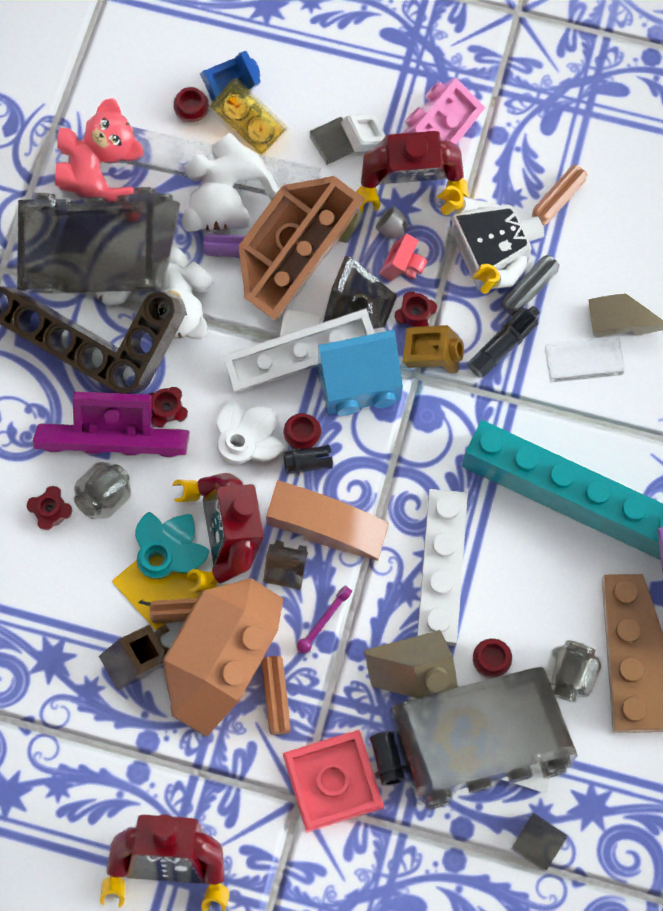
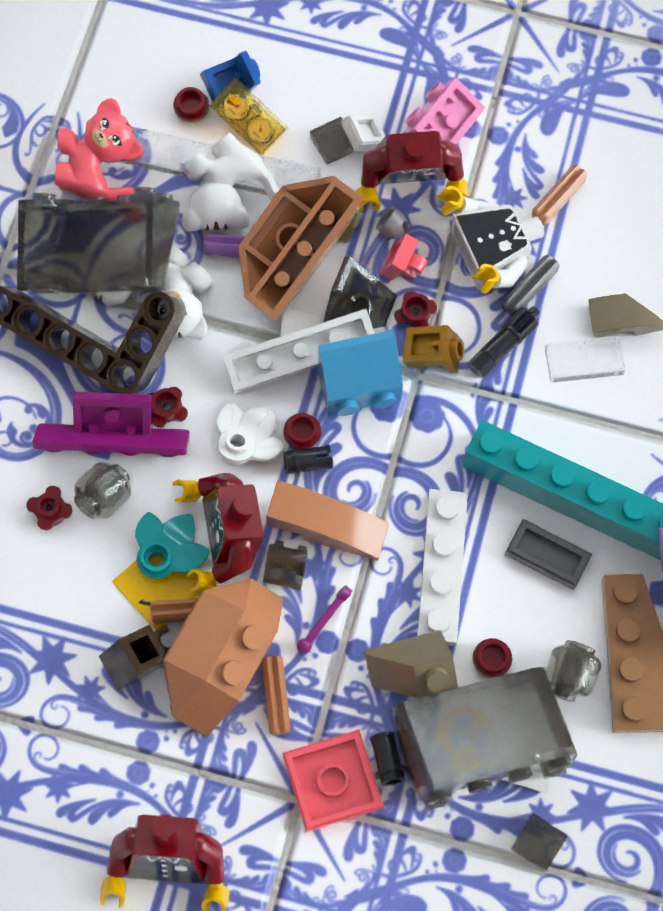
none -> dark grey tile [504,519,592,590]

